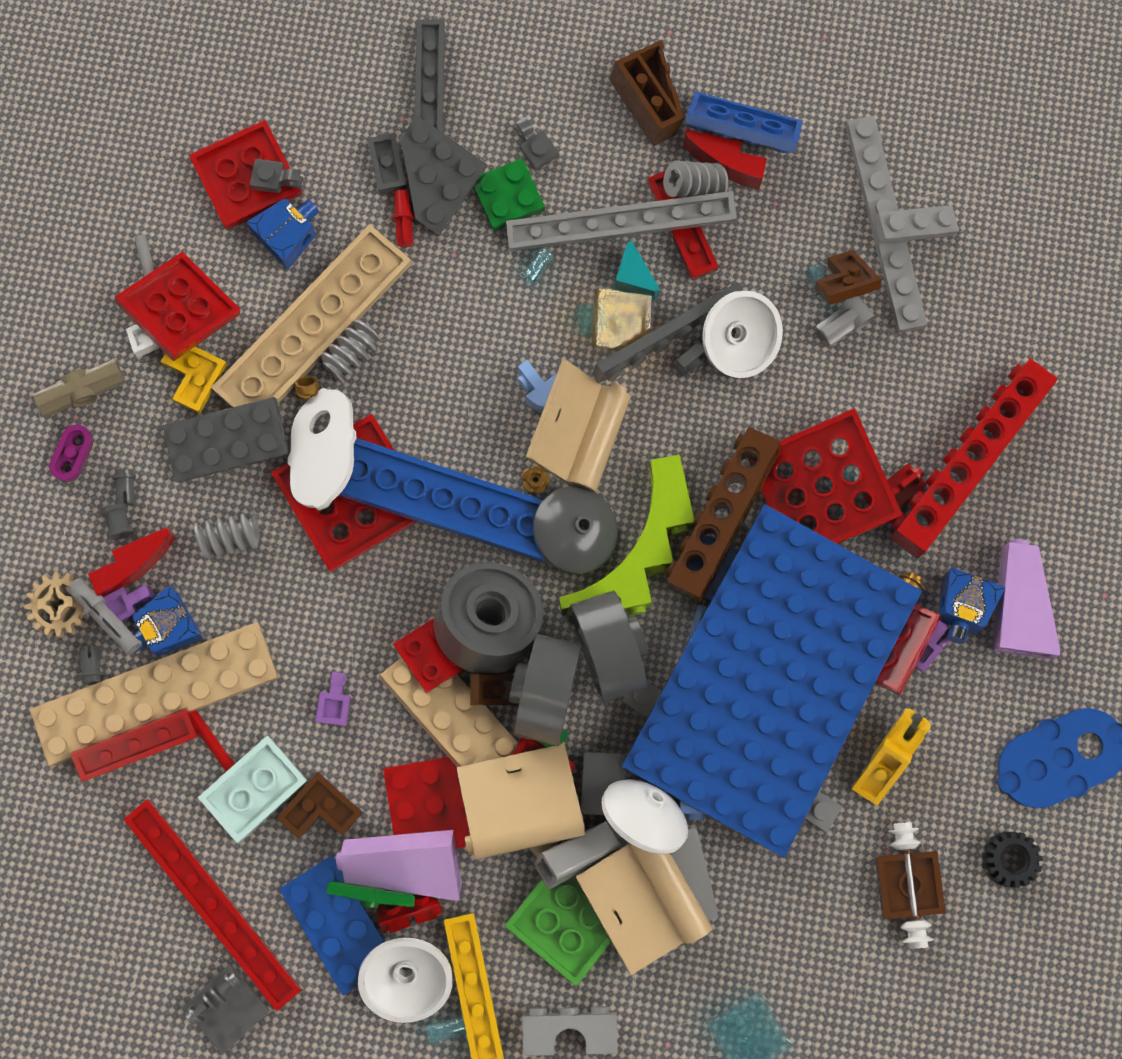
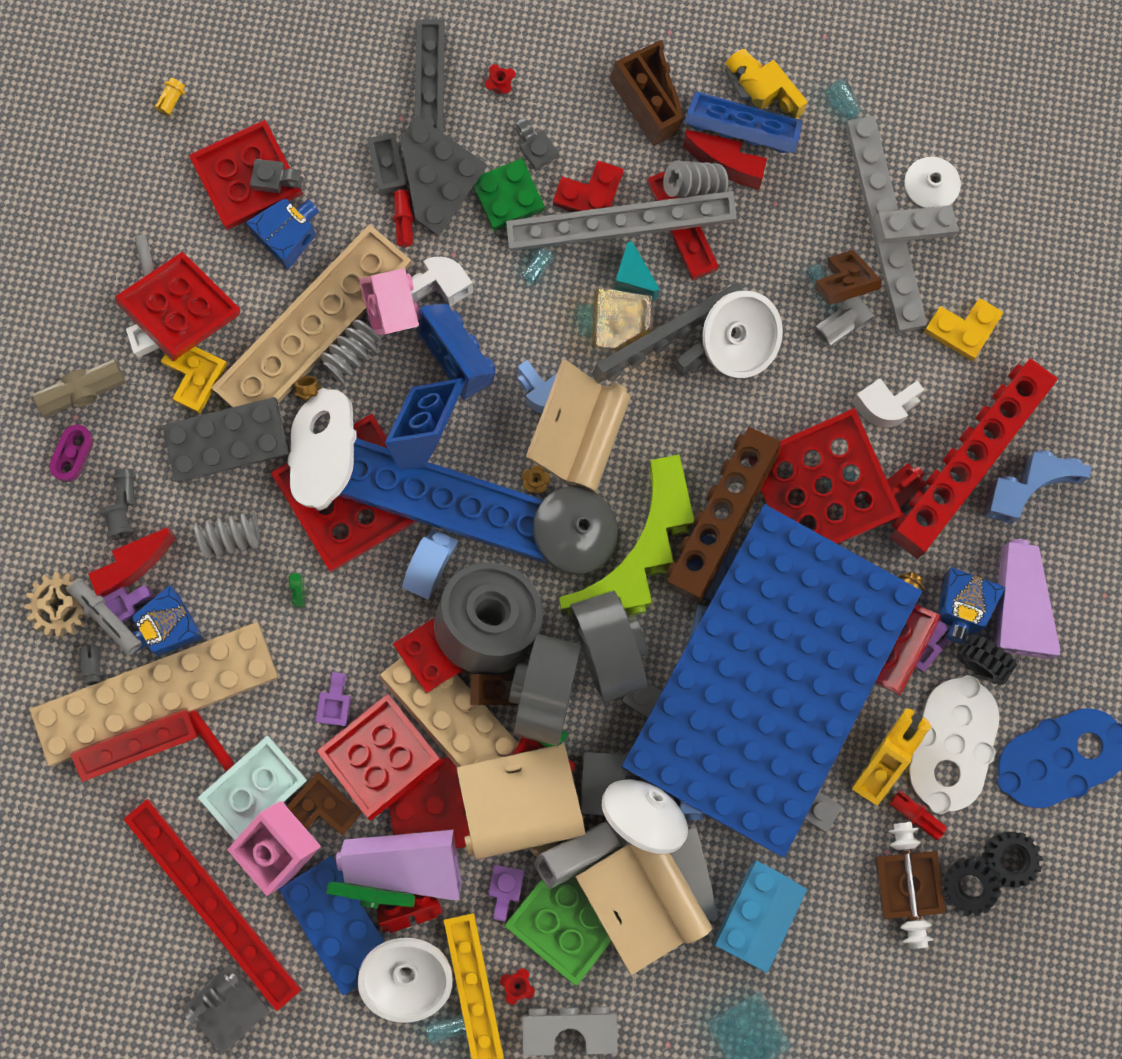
none -> yellow pin [154,78,185,116]
none -> bright pink brick [227,801,321,896]
none -> green tile [288,573,305,608]
none -> plate [317,694,443,821]
none -> bright pink brick [359,268,420,335]
none -> blue slope [385,378,465,470]
none -> light blue brick [402,528,459,600]
none -> white brick [411,257,473,307]
none -> blue slope [416,304,496,400]
none -> red plate [485,64,516,94]
none -> medium lavender plate [489,865,524,922]
none -> red plate [500,968,535,1005]
none -> red plate [552,160,624,212]
none -> dark azure slope [712,861,808,973]
none -> yellow plate [724,49,808,119]
none -> clear light blue cone [824,78,863,120]
none -> white brick [852,379,924,428]
none -> red axle [888,789,947,840]
none -> white dish [904,157,961,208]
none -> white piece [909,675,999,815]
none -> yellow plate [924,298,1004,362]
none -> black tyre [941,856,1002,917]
none -> black tyre [957,634,1017,686]
none -> medium blue arch [983,450,1092,524]

